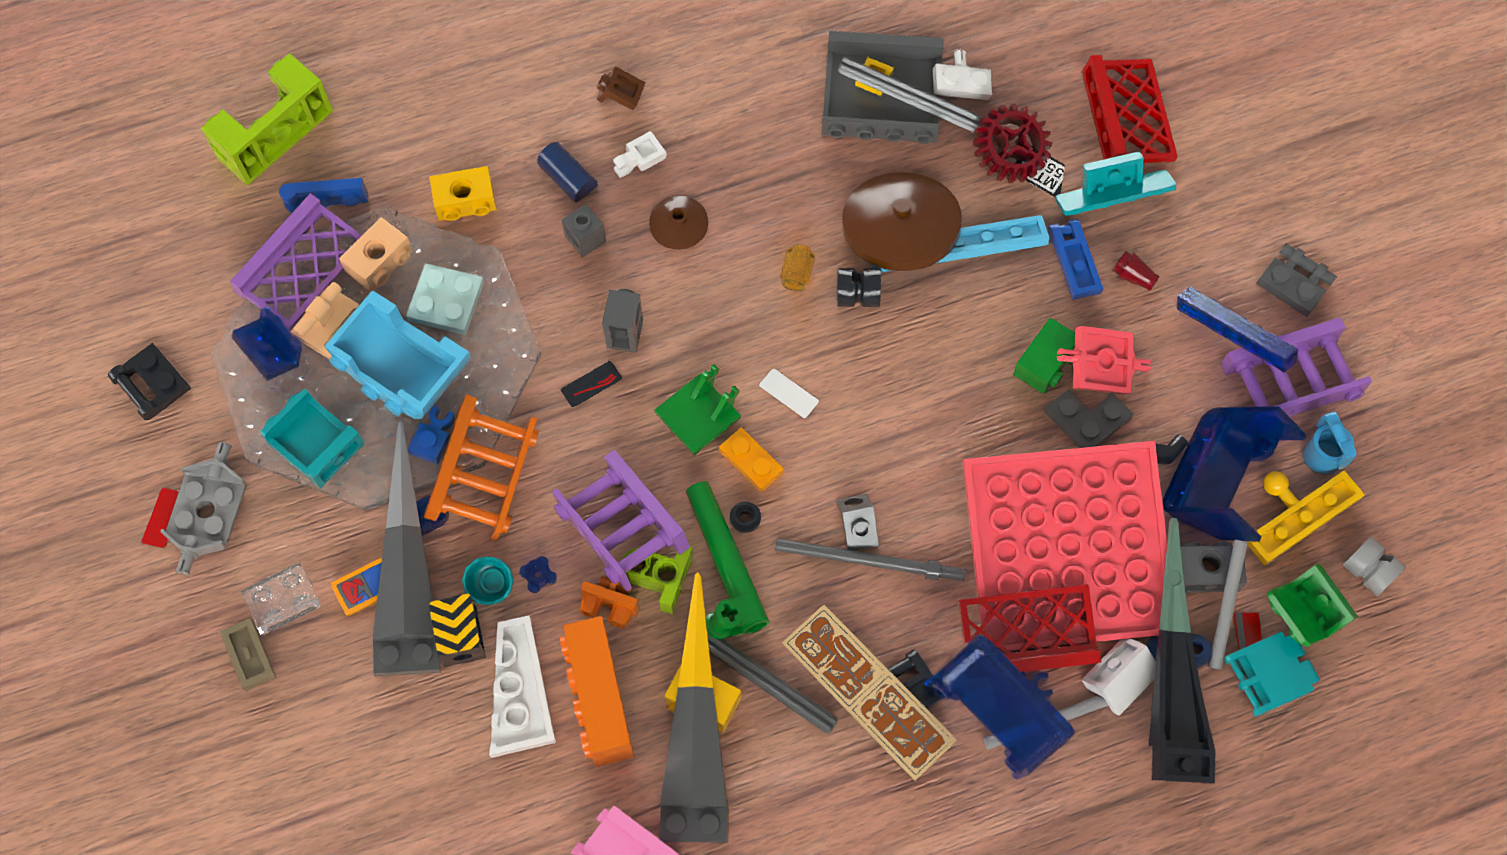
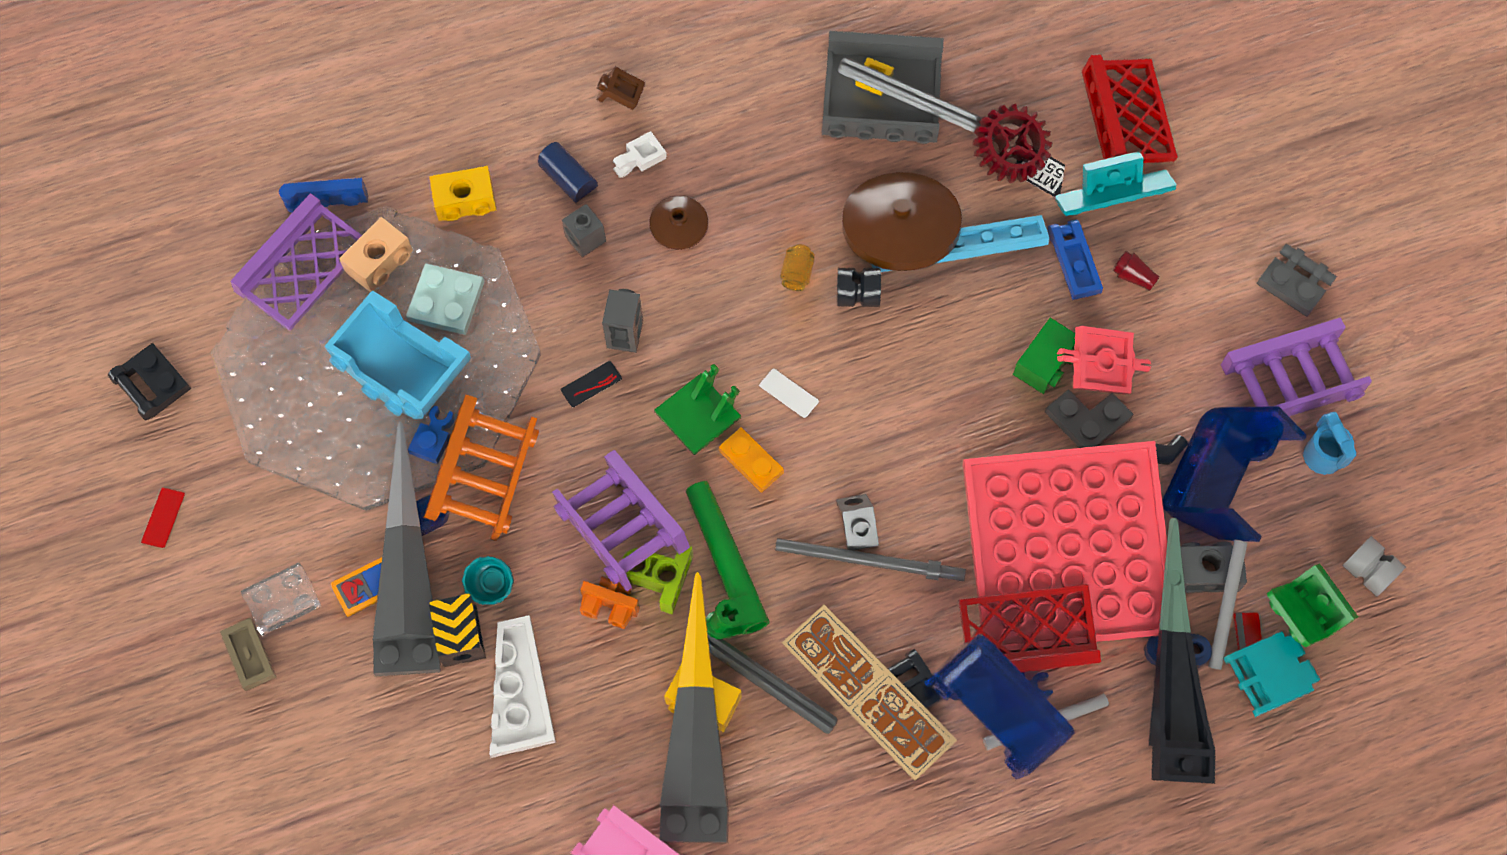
light grey plate [160,442,247,575] -> none
lime plate [201,53,333,186] -> none
clear blue bracket [232,306,302,381] -> none
teal panel [260,388,364,489] -> none
light nougat plate [291,282,360,359] -> none
clear blue plate [519,556,557,593] -> none
orange brick [559,616,635,767] -> none
black plate [730,501,761,533] -> none
white plate [932,50,992,101] -> none
white panel [1082,638,1156,715] -> none
clear blue piece [1177,287,1298,373] -> none
yellow plate [1245,470,1365,566] -> none

